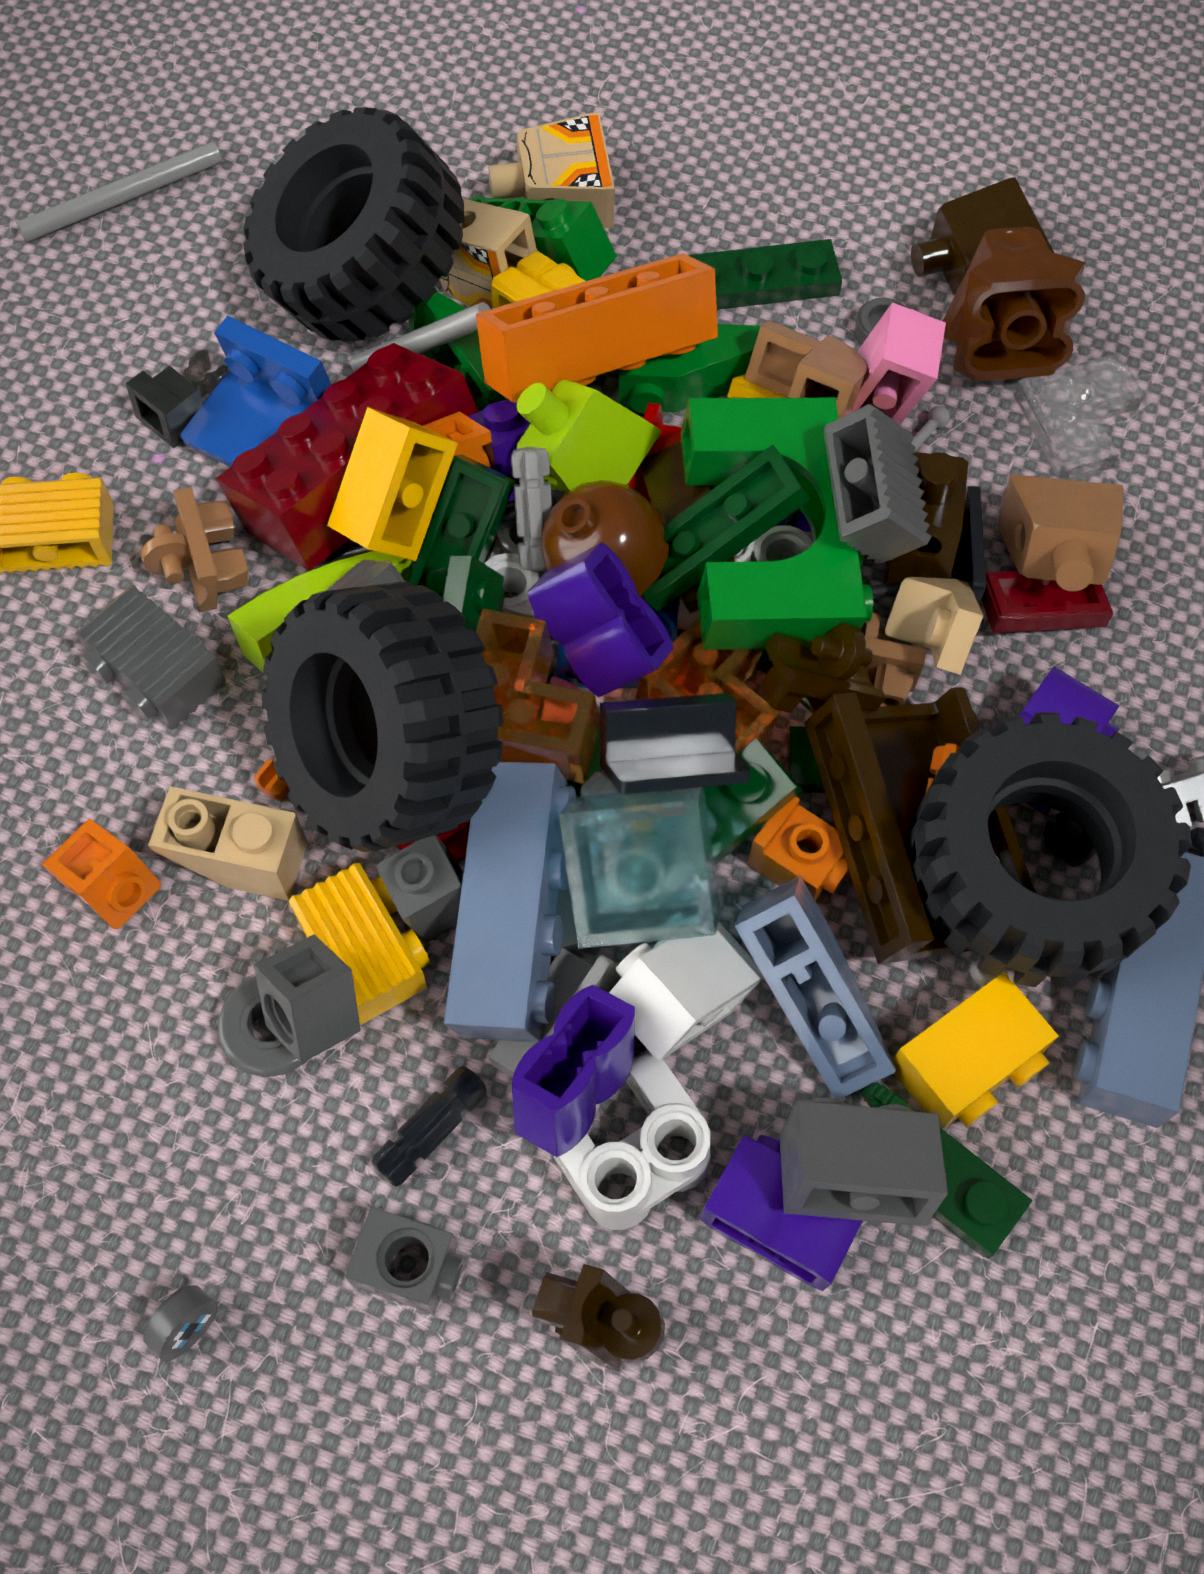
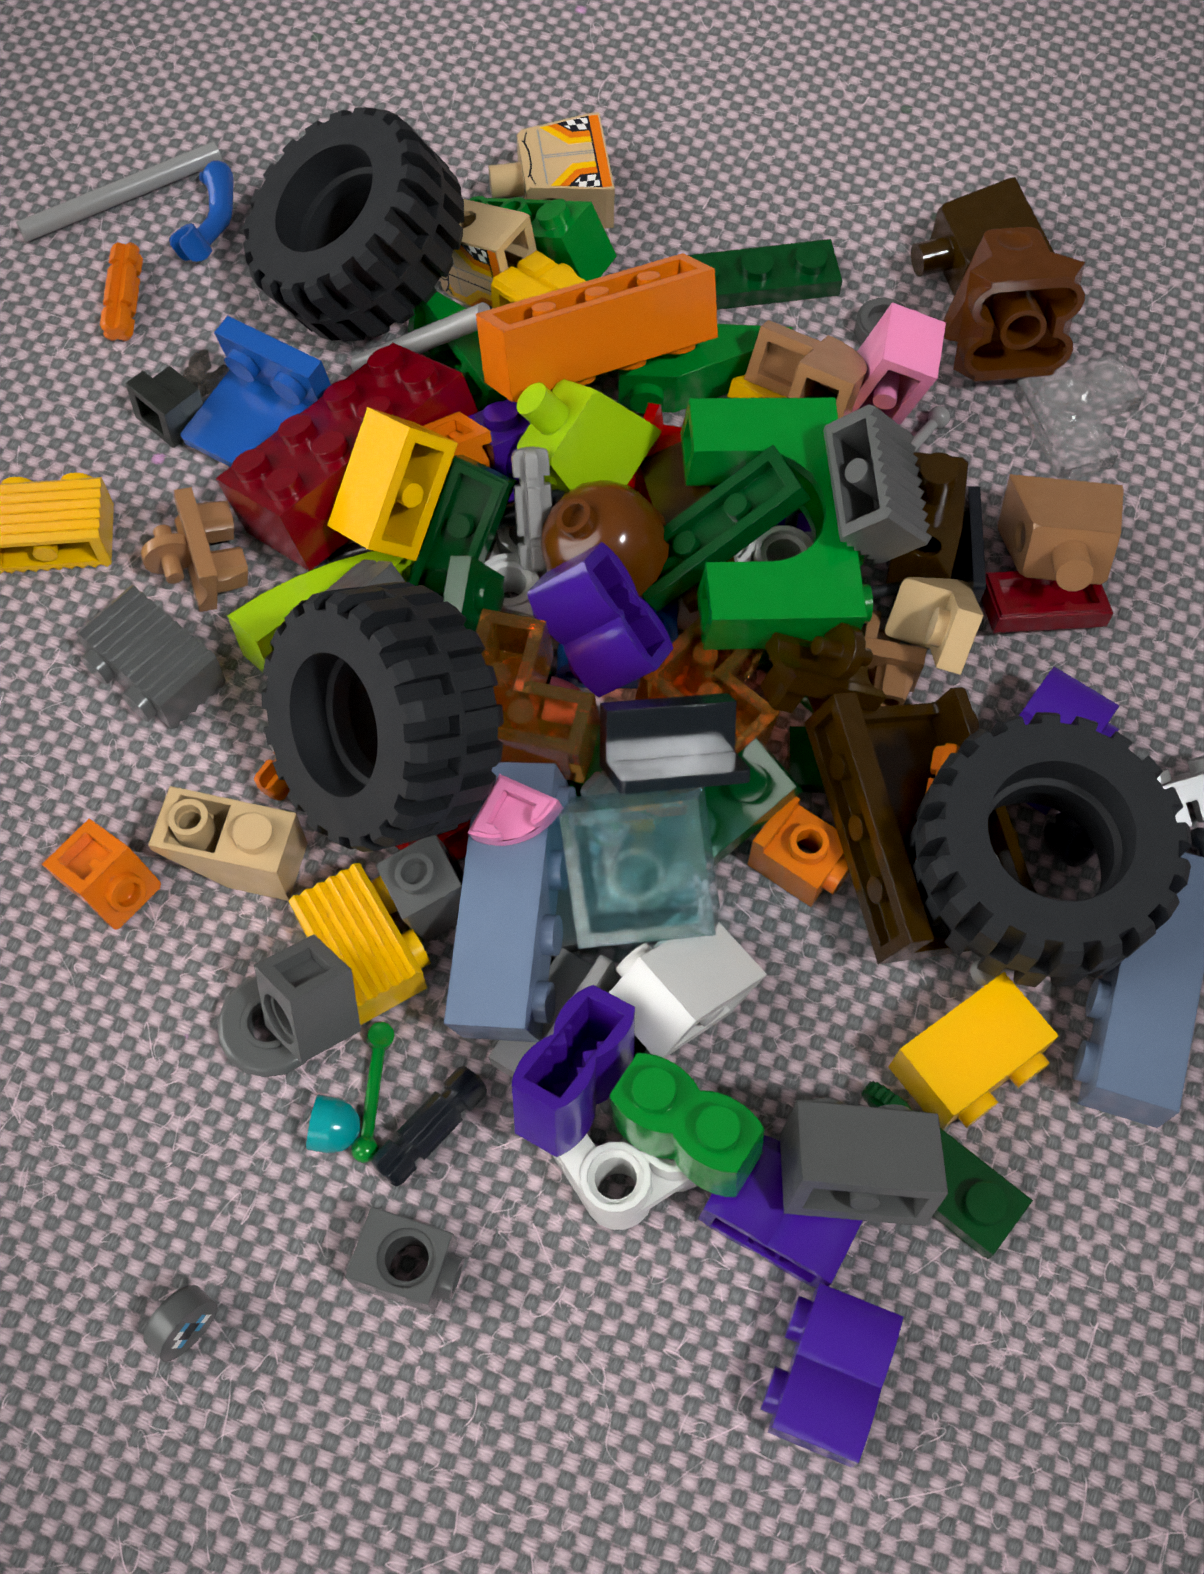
dark brown hips [532,1264,665,1371] -> none
sand blue slope [735,876,896,1100] -> none
none -> orange axle [100,242,143,341]
none -> blue piece [169,160,234,262]
none -> teal hinge [306,1094,360,1154]
none -> green hinge [351,1022,394,1163]
none -> bright pink tile [468,774,563,846]
none -> green brick [609,1053,764,1197]
none -> dark purple brick [760,1283,904,1468]

